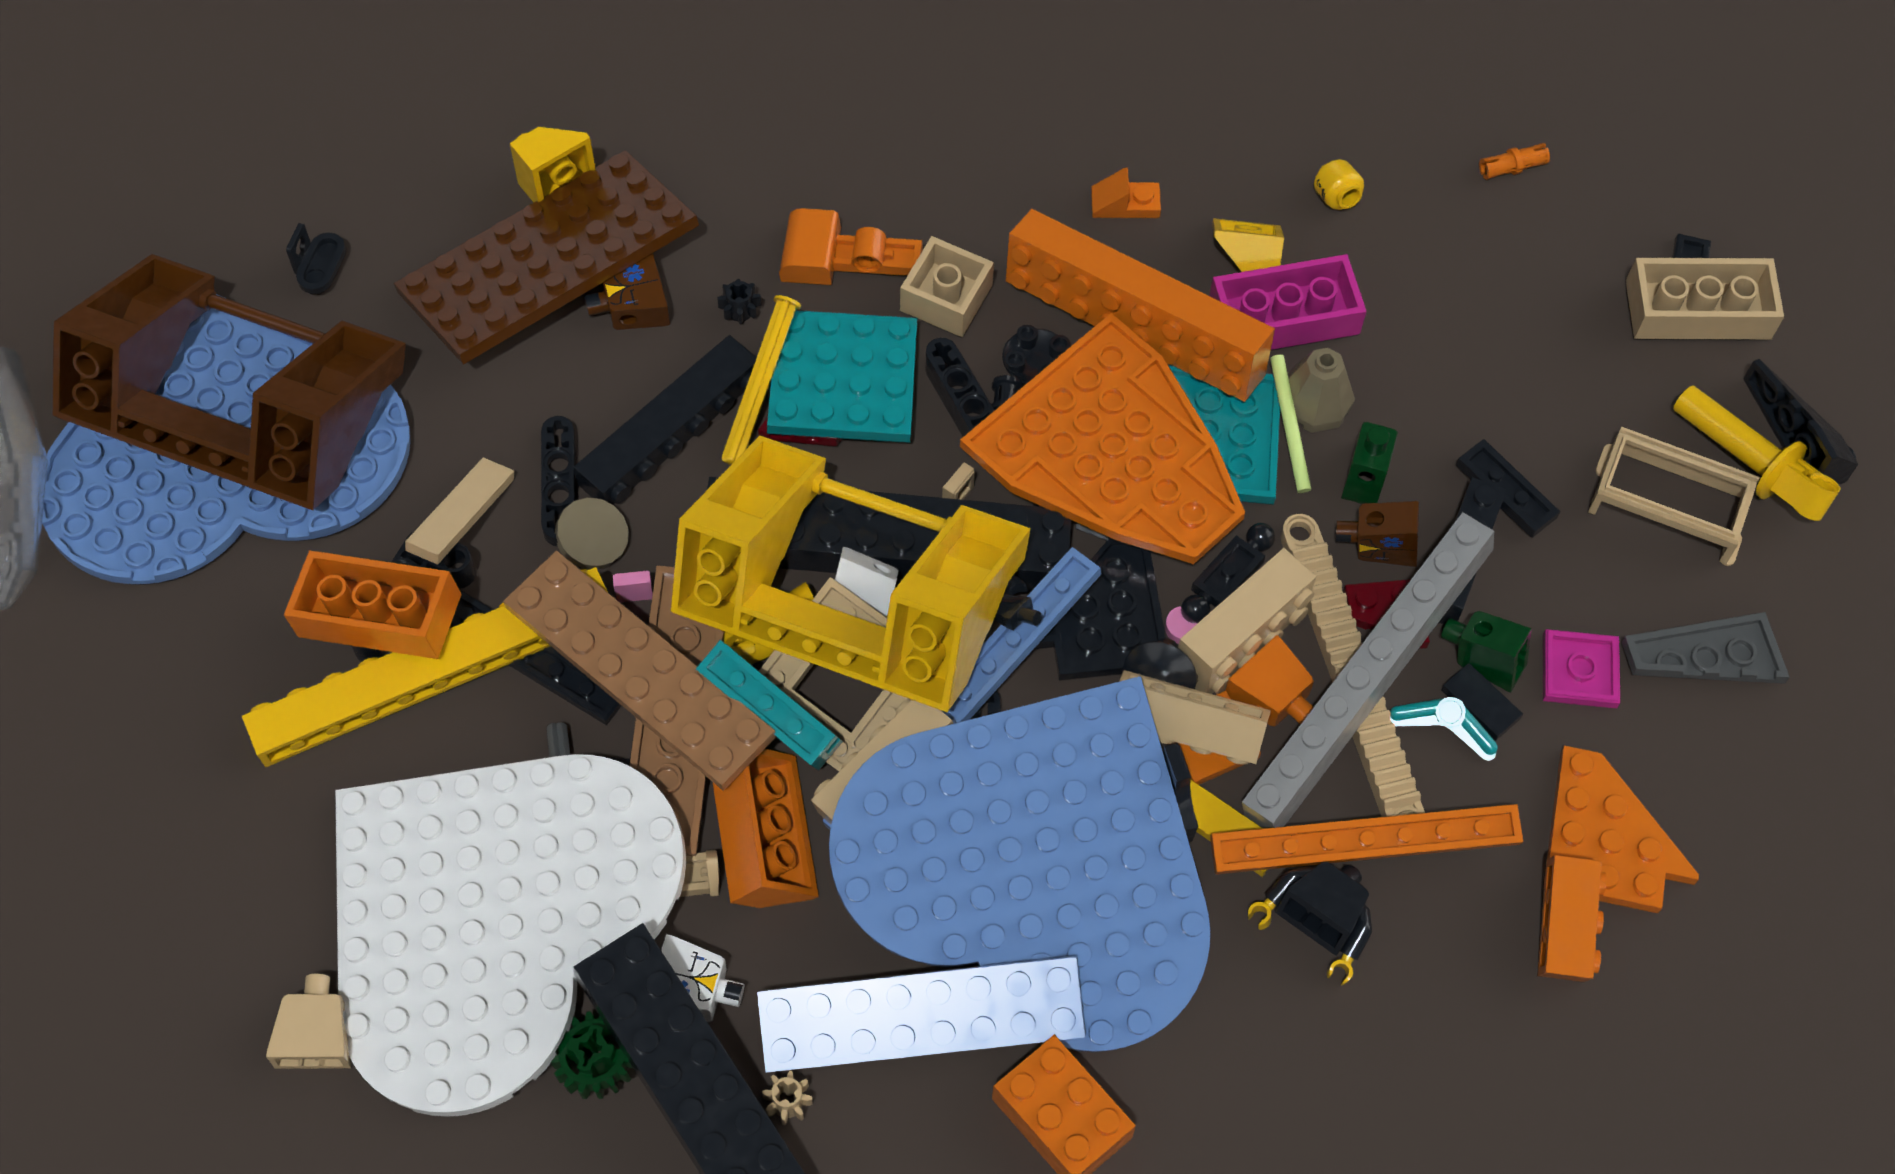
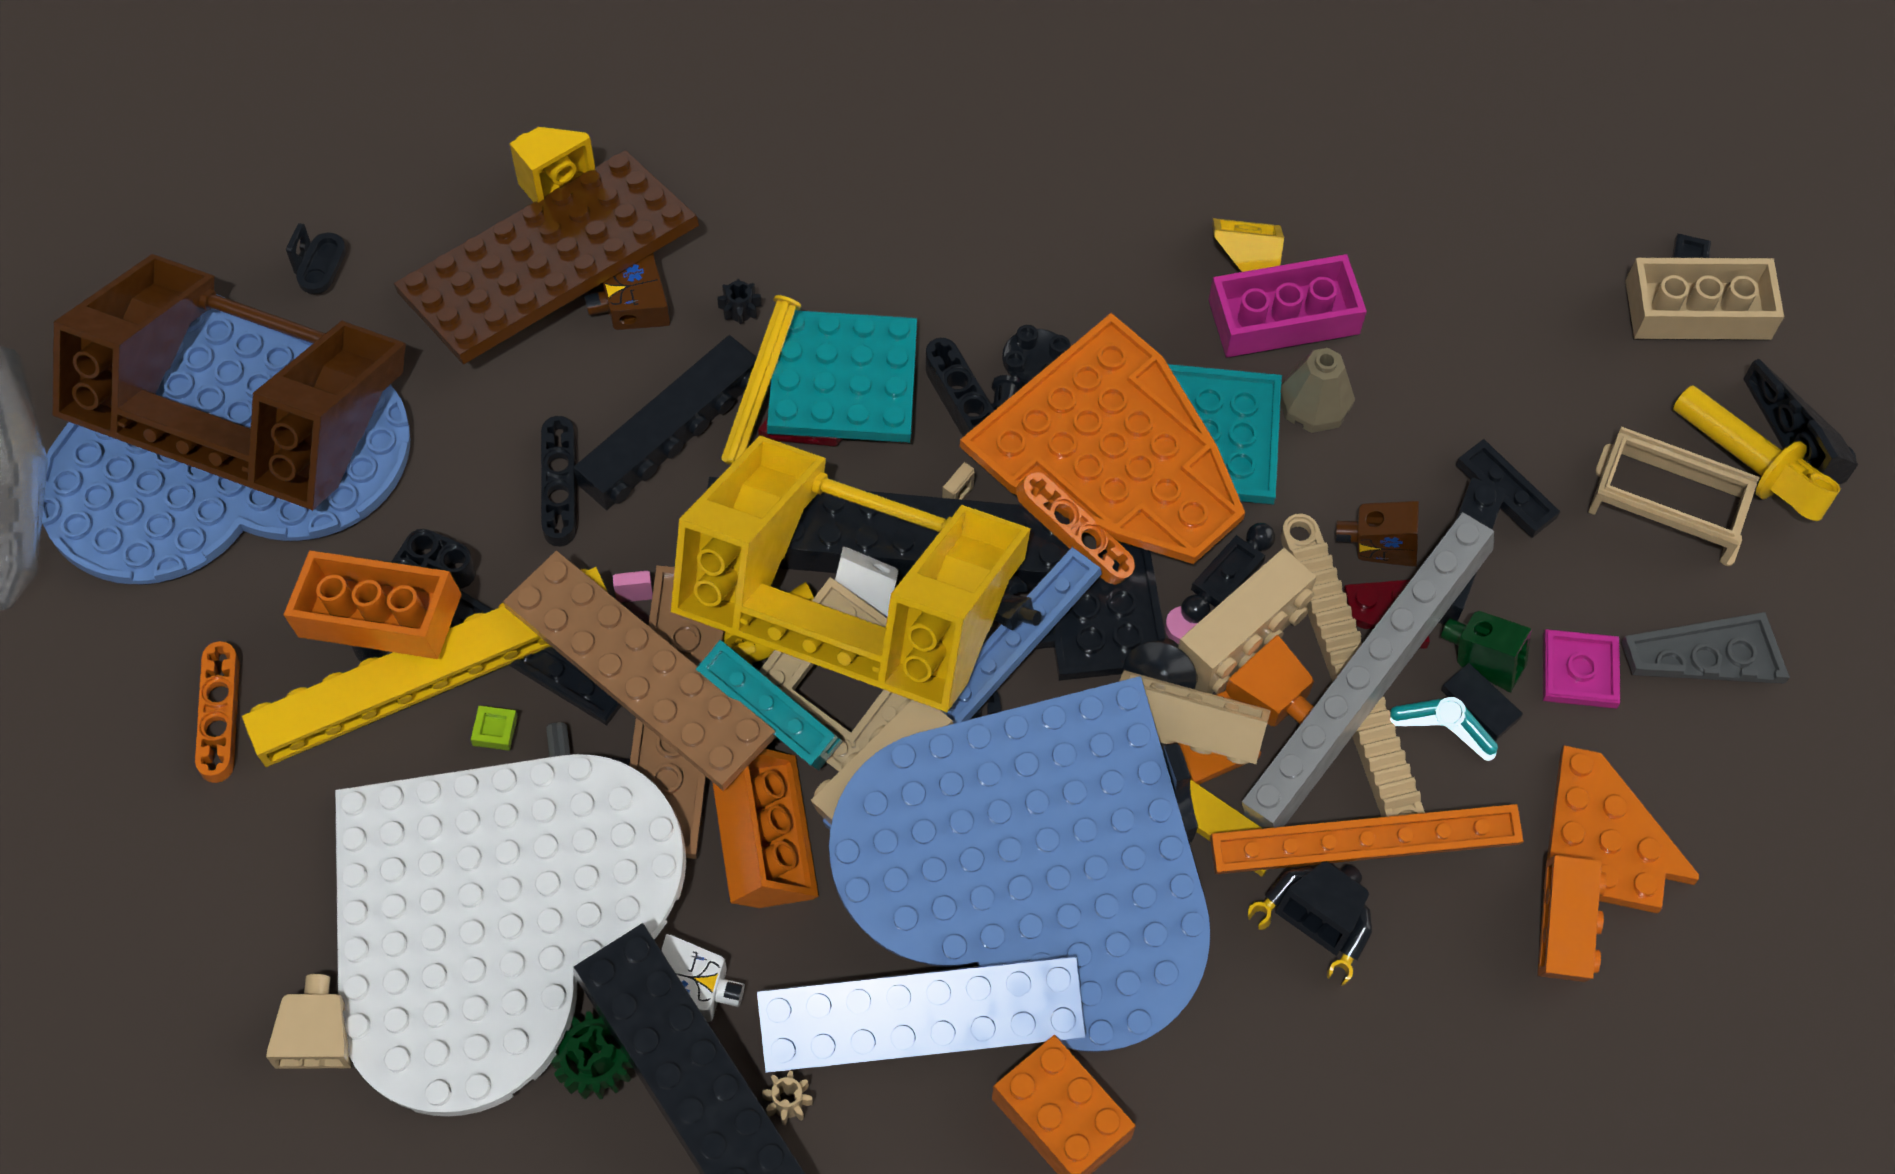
tan tile [405,457,514,565] -> none
dark tan tile [555,497,628,570] -> none
tan tile [680,850,720,897] -> none
orange plate [779,208,923,285] -> none
tan brick [900,236,994,337] -> none
orange brick [1006,209,1275,402] -> none
orange slope [1091,168,1161,218] -> none
yellowish green bar [1270,355,1311,493] -> none
yellow head [1314,159,1365,210] -> none
dark green torso [1341,422,1398,504] -> none
orange pin [1479,143,1550,180] -> none
none -> orange beam [195,641,240,783]
none -> lime plate [471,706,518,751]
none -> orange beam [1016,472,1135,584]

